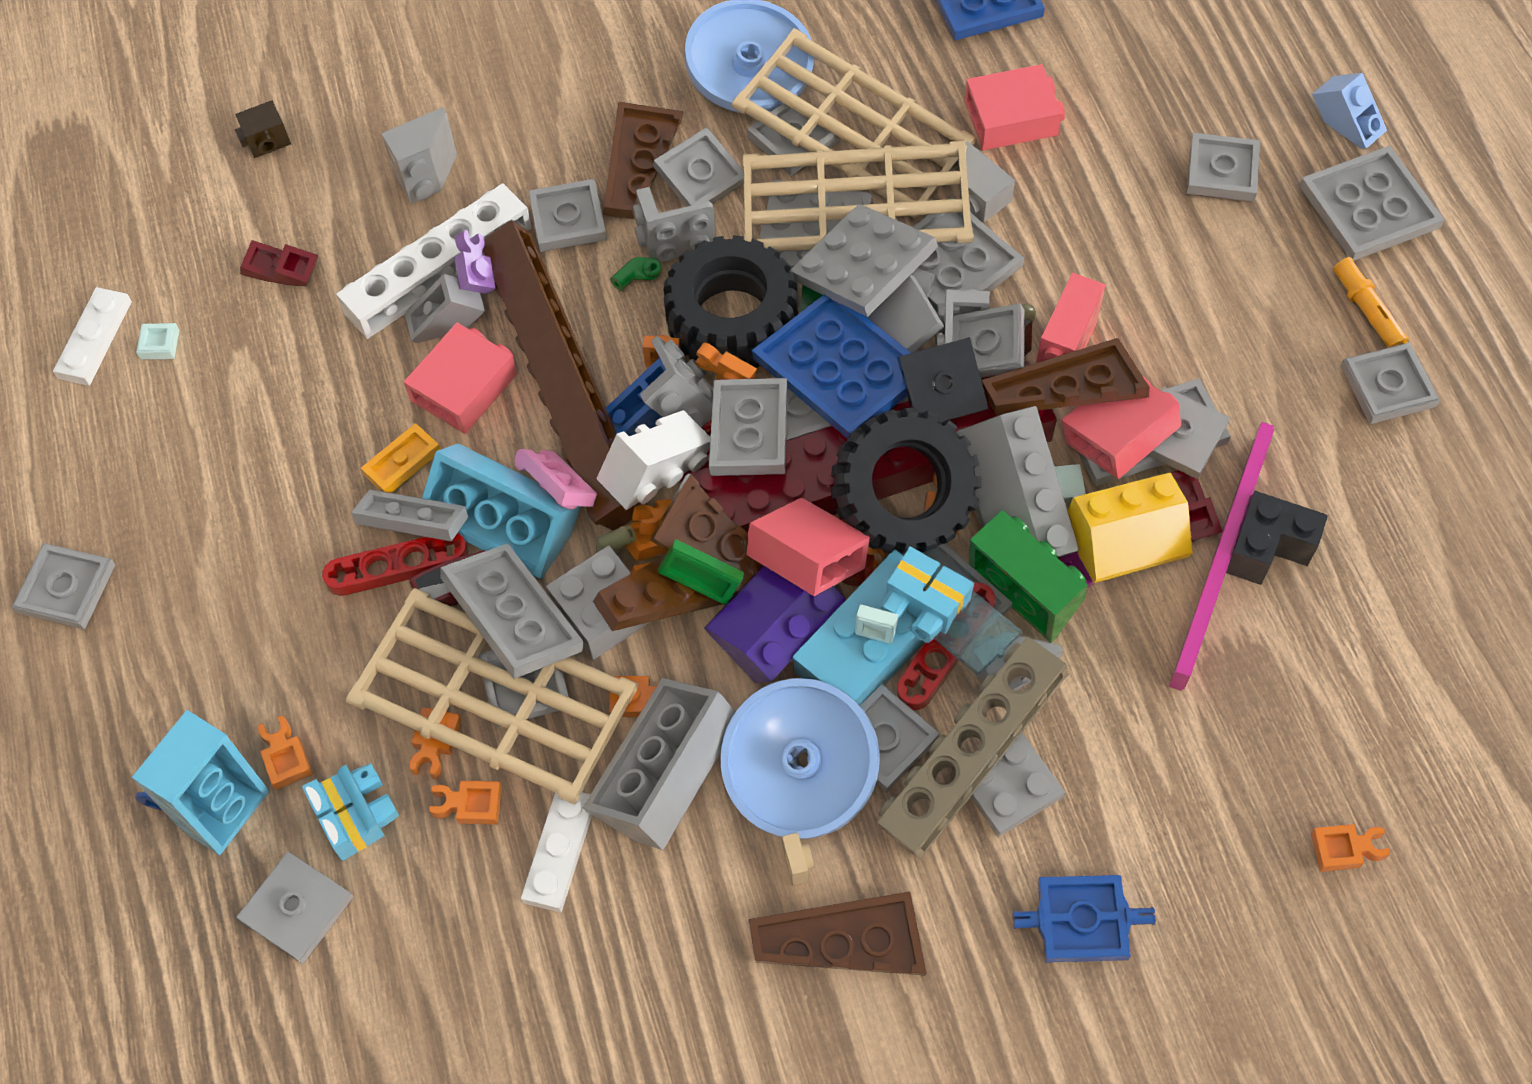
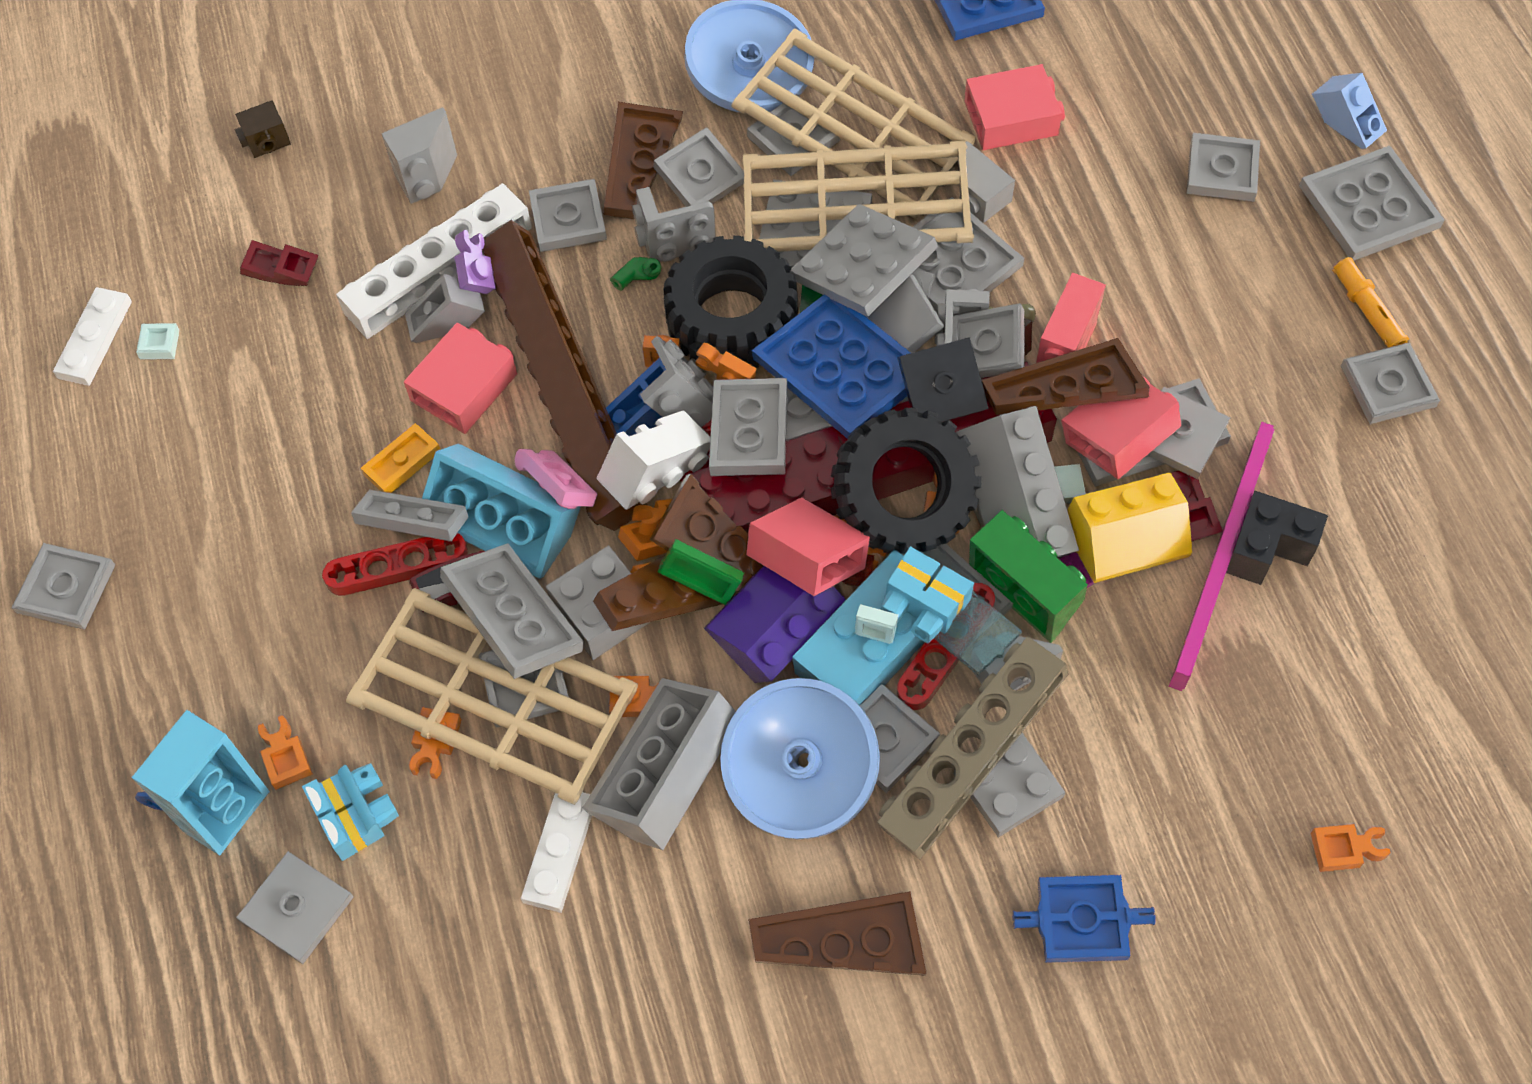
orange plate [429,781,502,825] -> none
olive arm [596,524,636,556] -> none
tan plate [782,832,814,886] -> none

